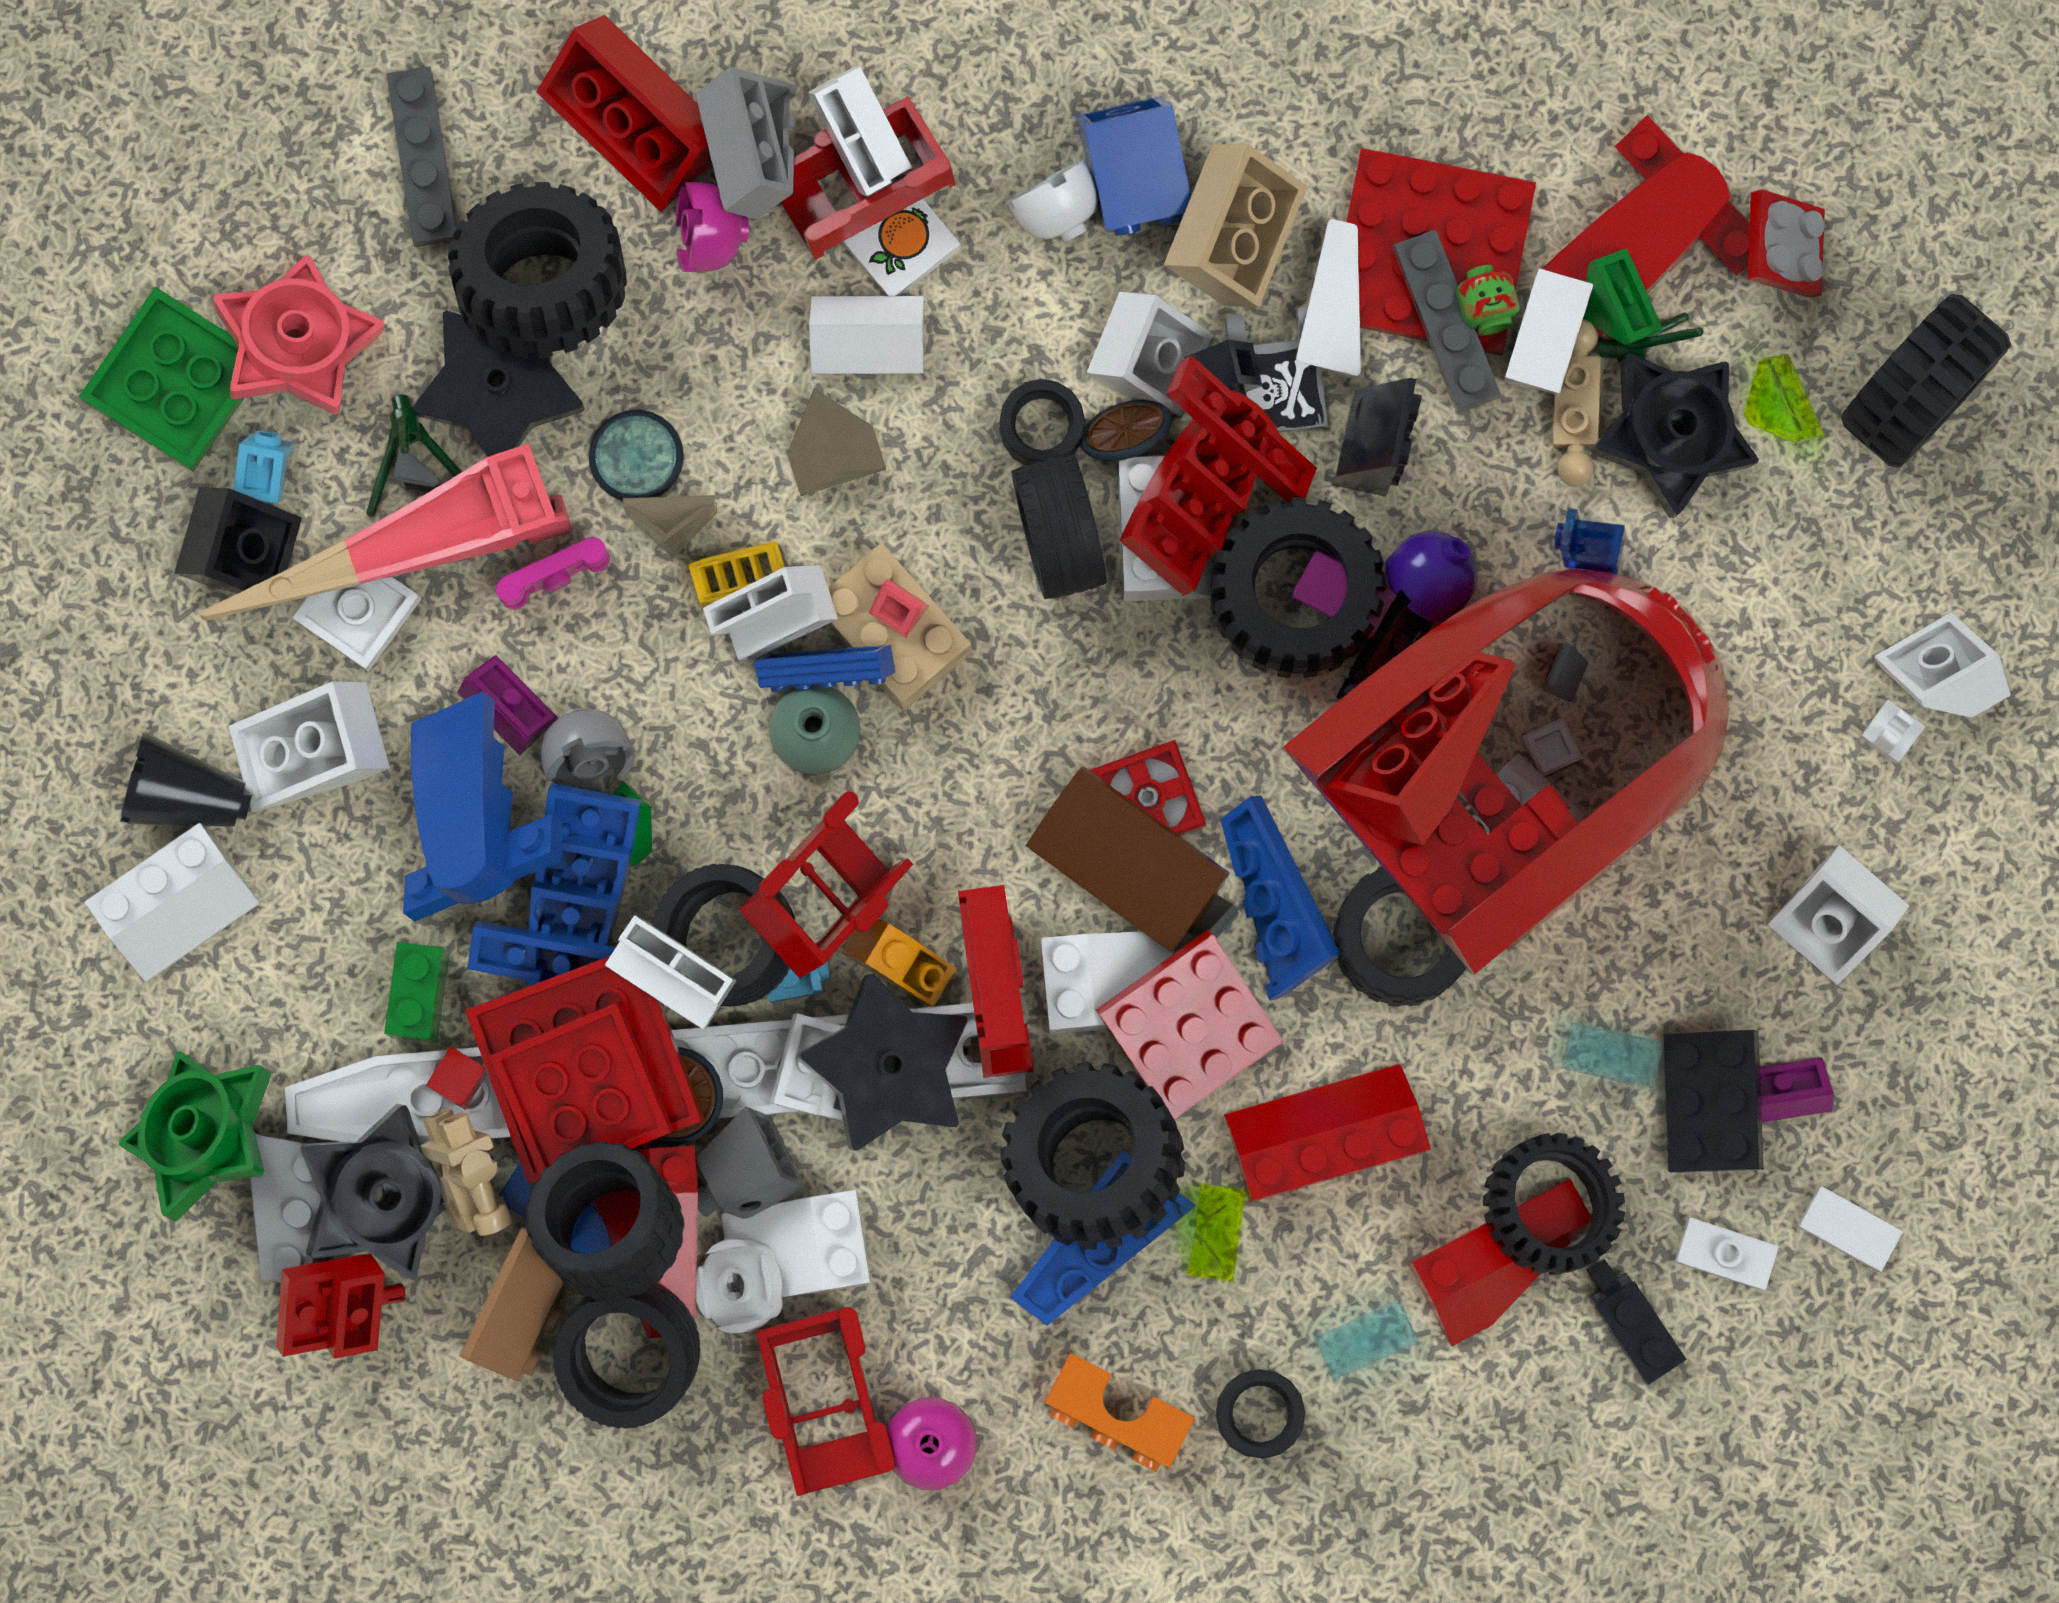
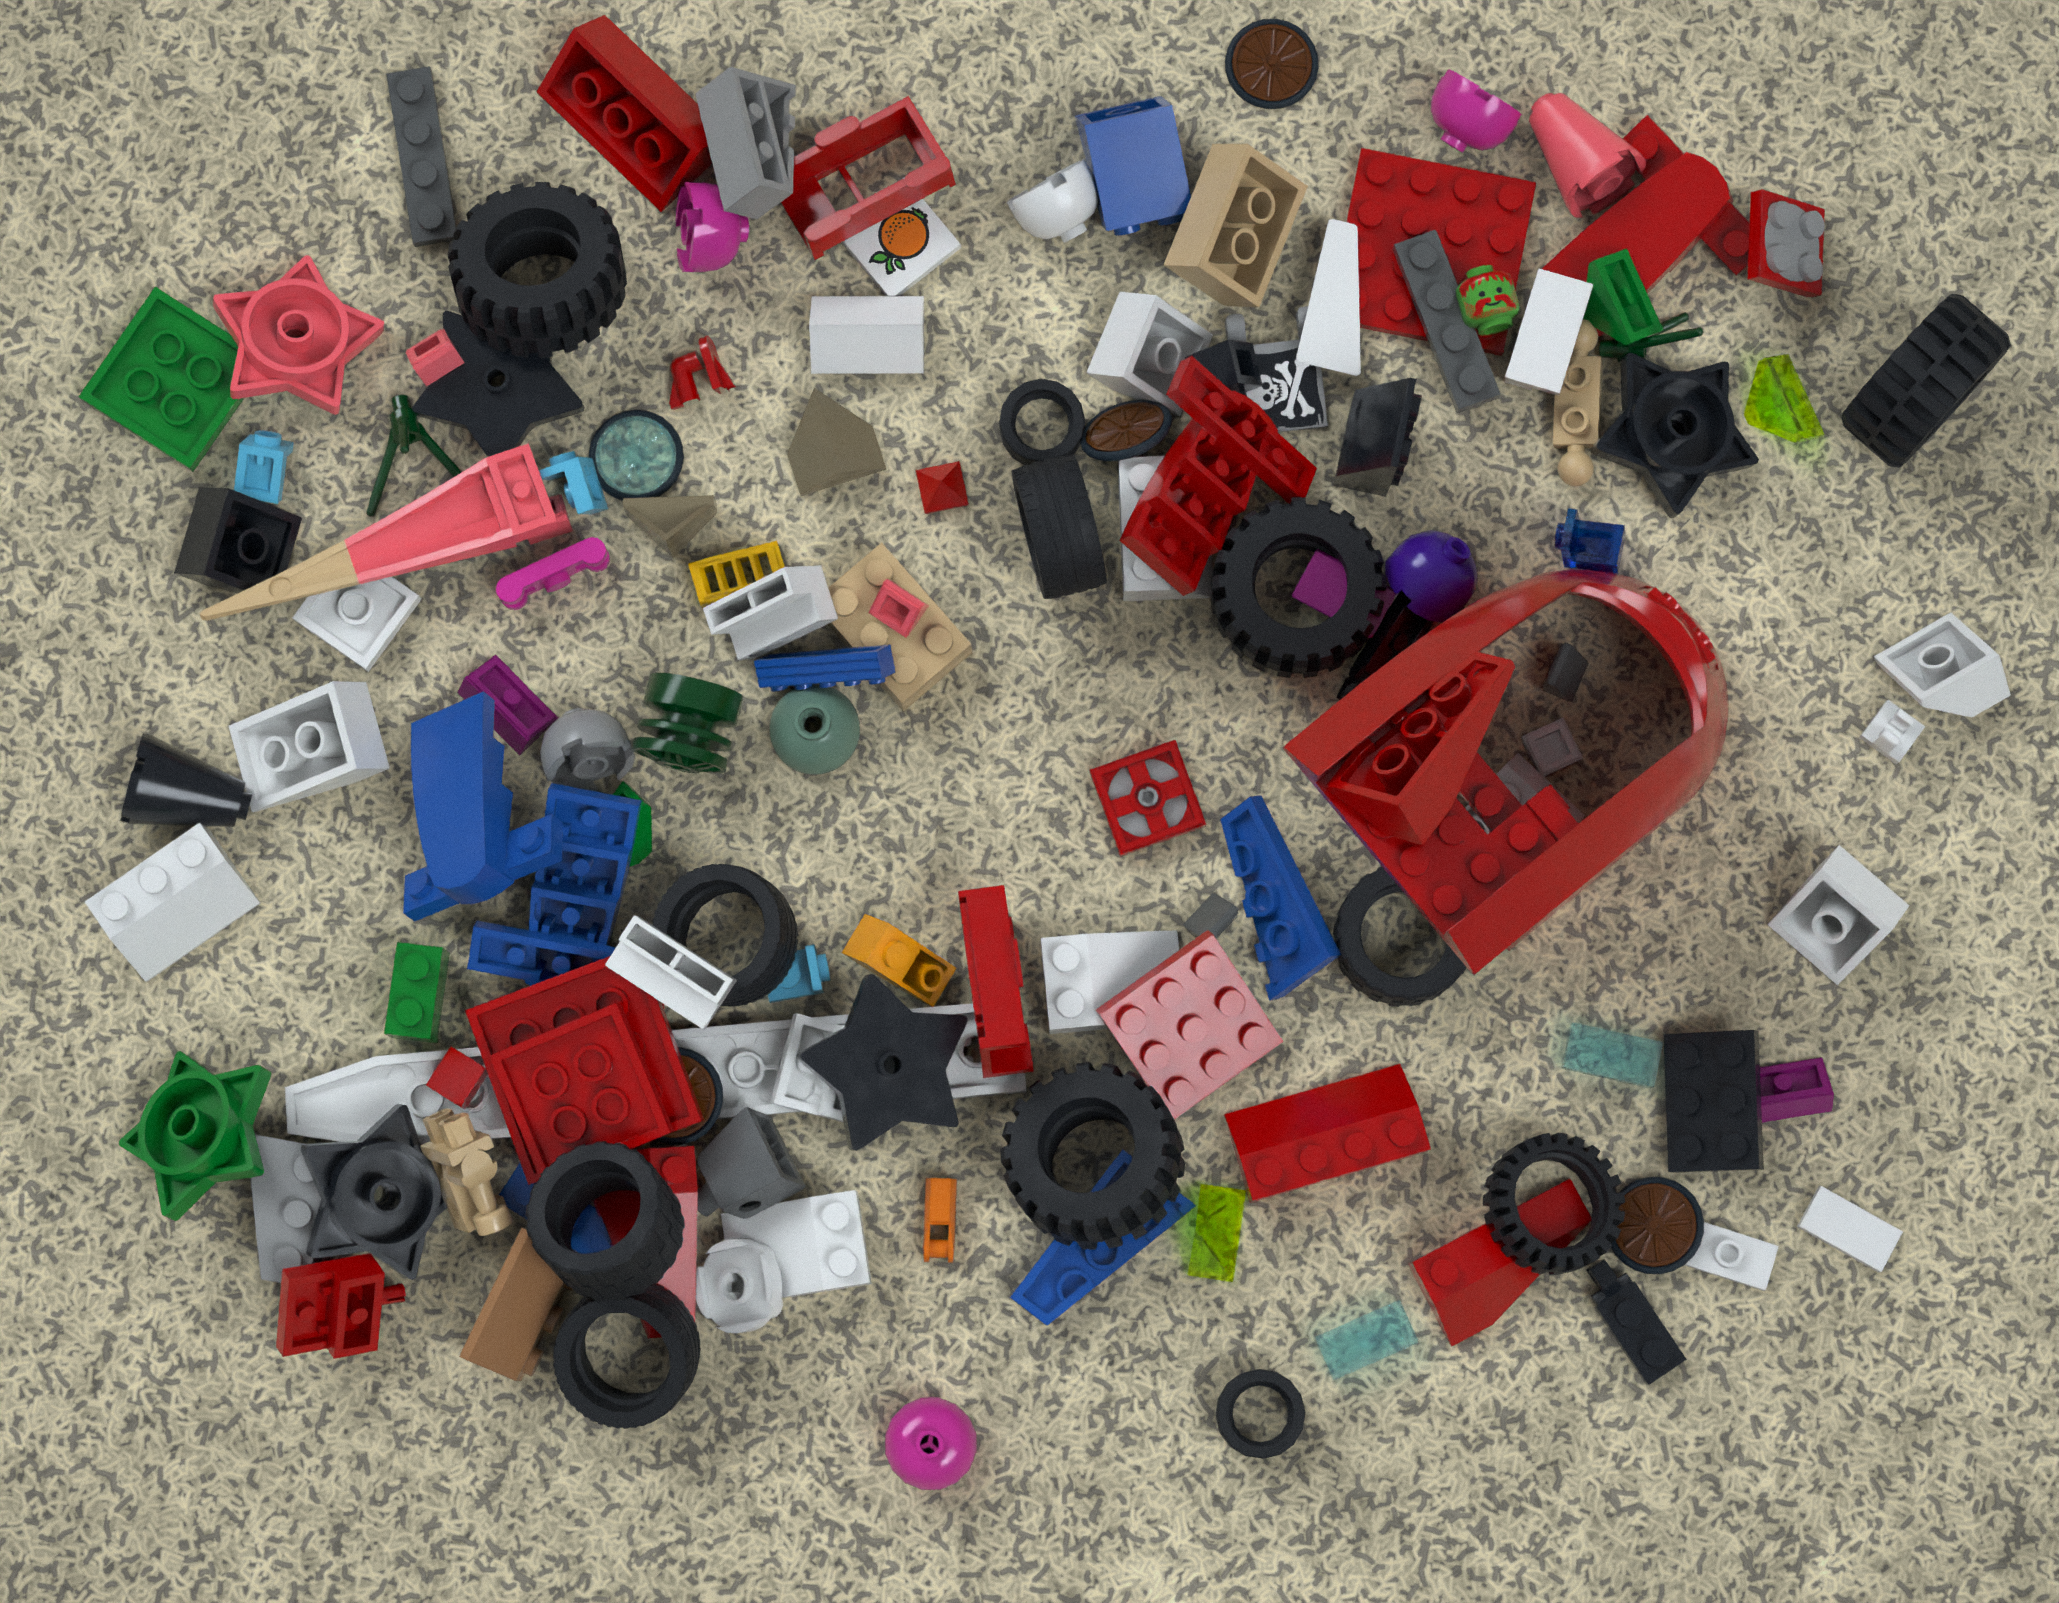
dark grey slope [393,448,442,493] -> none
red piece [738,791,913,978] -> none
red piece [755,1307,895,1496] -> none
white piece [807,66,912,196] -> none
reddish brown slope [1026,766,1230,953] -> none
orange arch [1045,1352,1195,1472] -> none
none -> coral slope [405,329,465,387]
none -> medium azure bracket [539,451,608,515]
none -> dark green wheel [632,672,743,774]
none -> red piece [669,335,736,410]
none -> red slope [915,461,969,514]
none -> orange bar [923,1178,957,1263]
none -> reddish brown wheel [1225,19,1319,109]
none -> dark pink cylinder [1431,69,1522,153]
none -> coral cone [1529,93,1646,218]
none -> reddish brown wheel [1611,1177,1704,1274]

